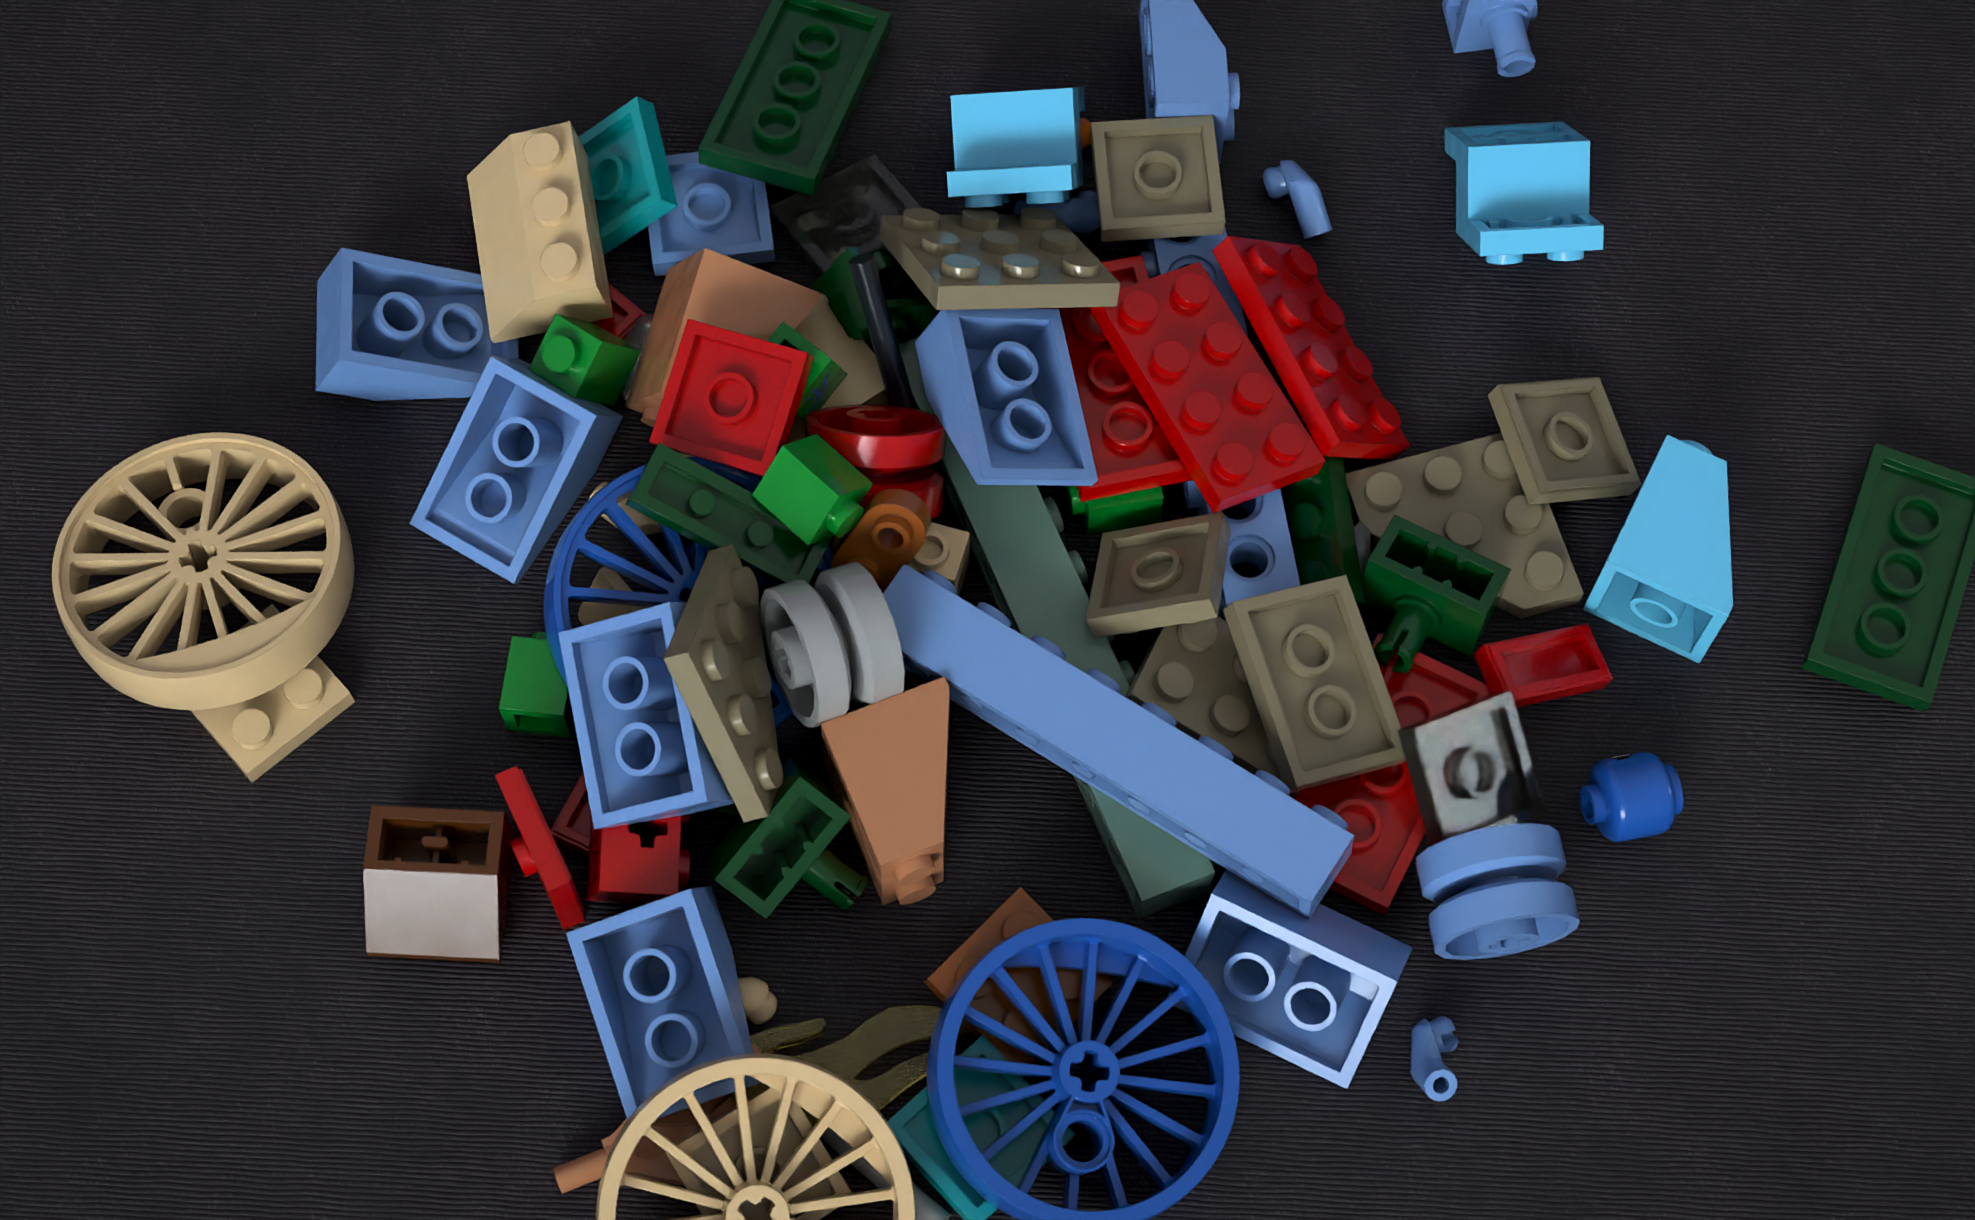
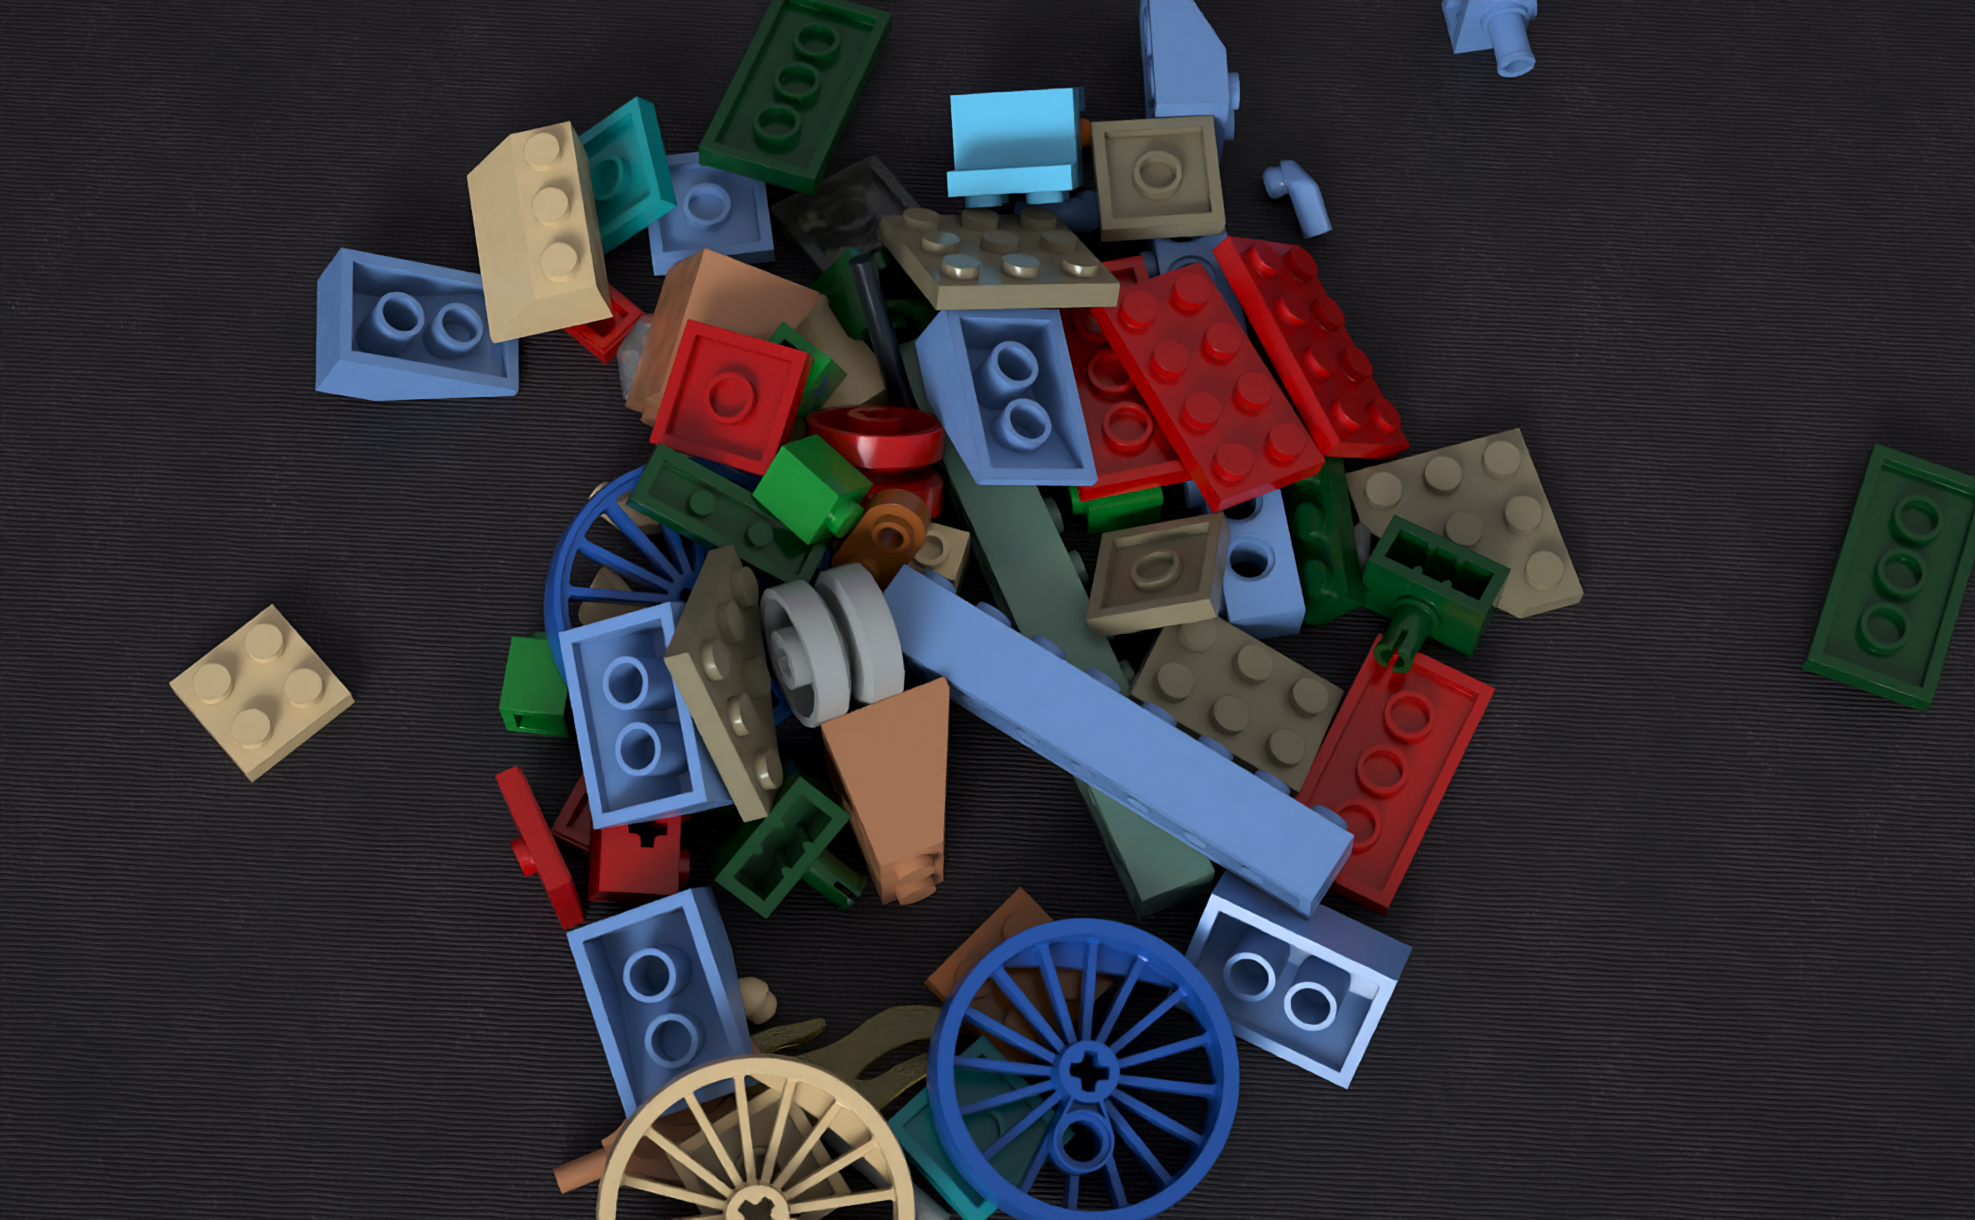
tan piece [52,432,355,710] -> none
slope [363,805,515,963] -> none
medium blue slope [409,356,623,584] -> none
green brick [529,314,641,406] -> none
dark tan plate [1223,575,1411,793] -> none
clear smoke plate [1397,690,1546,846] -> none
medium blue arm [1411,1016,1459,1102] -> none
medium blue wheel [1416,823,1580,960] -> none
medium azure bracket [1445,122,1604,265] -> none
red tile [1474,623,1613,711] -> none
dark tan plate [1488,377,1642,505] -> none
blue head [1579,751,1683,843] -> none
medium azure slope [1582,435,1733,664] -> none

